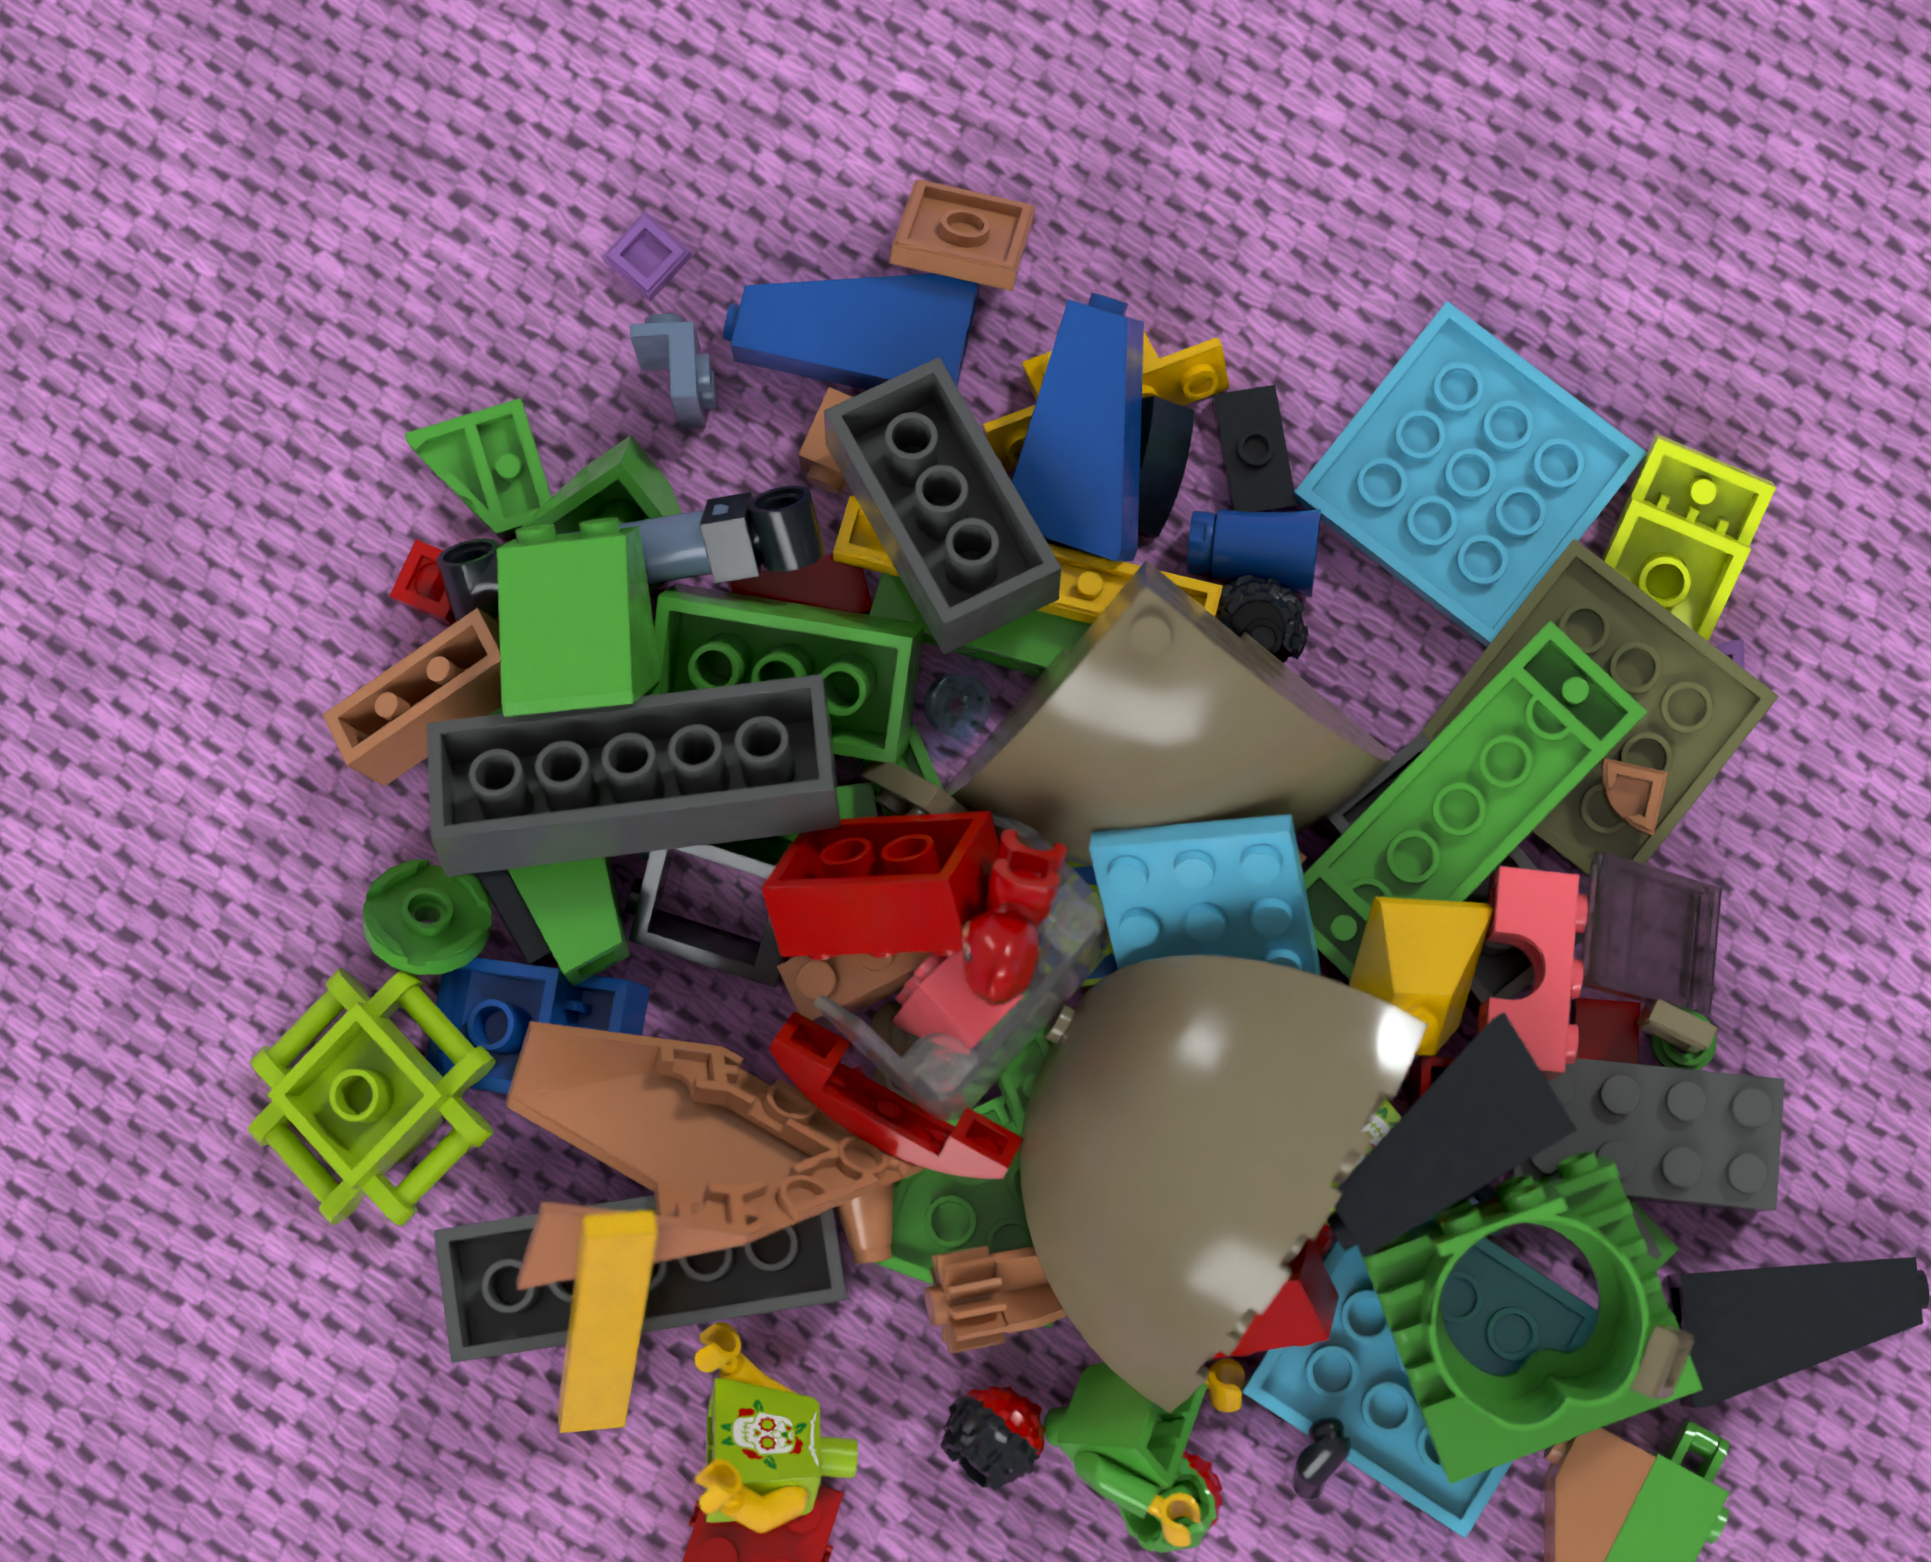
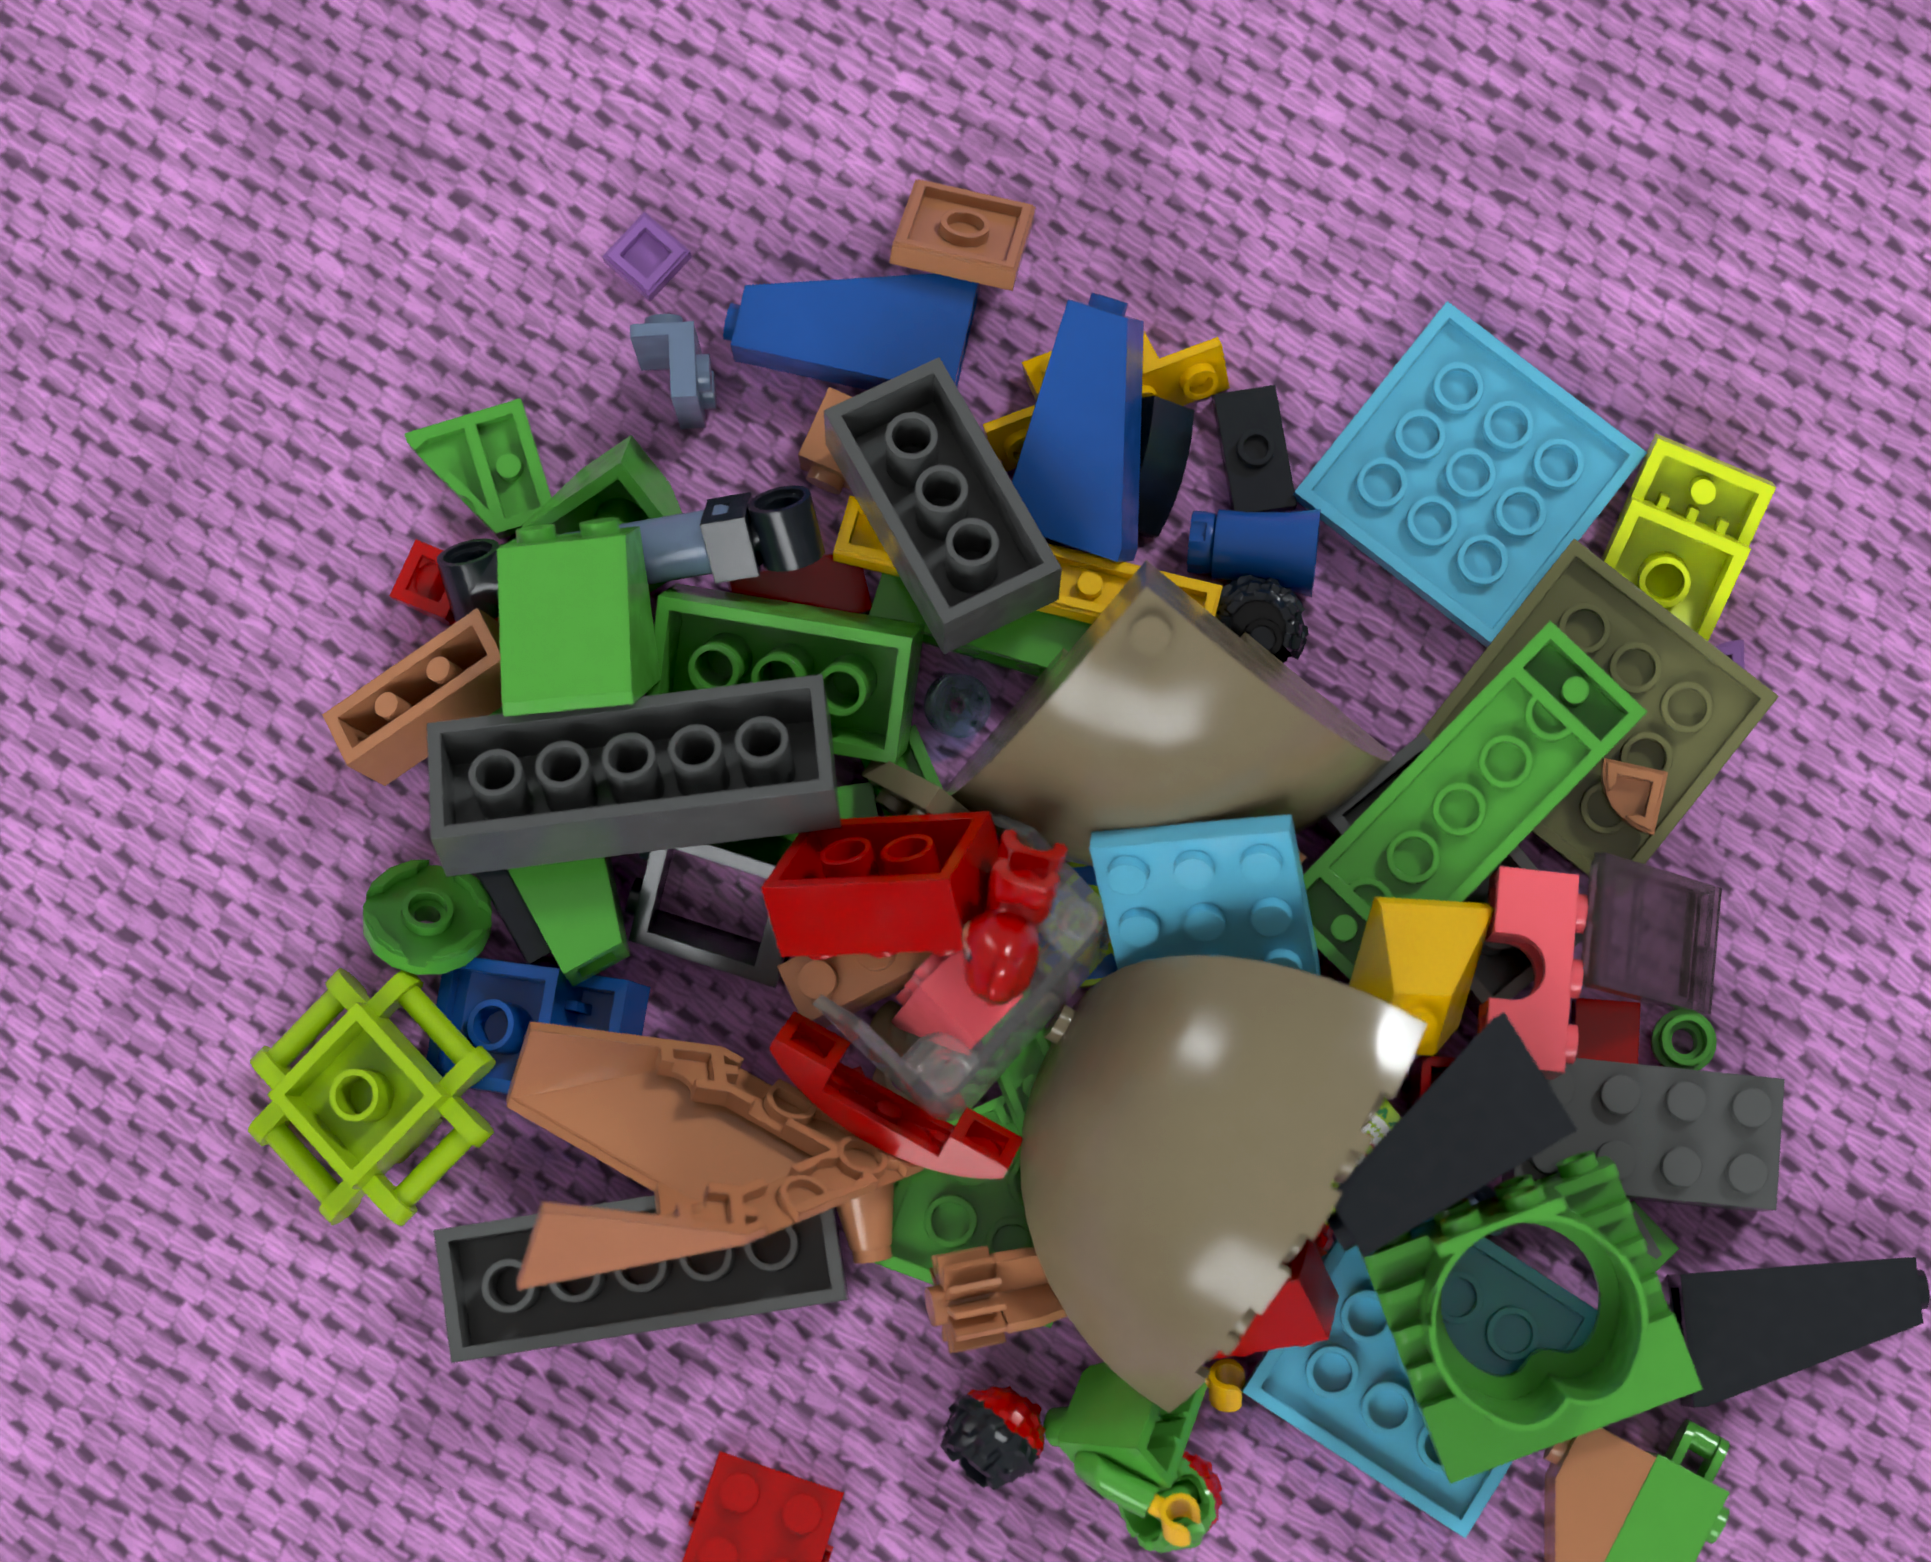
yellow tile [557,1210,657,1433] -> none
torso [694,1322,858,1533] -> none
black arm [1292,1417,1351,1499] -> none
dark tan tile [1630,1325,1695,1399] -> none
dark tan tile [1636,998,1718,1054] -> none

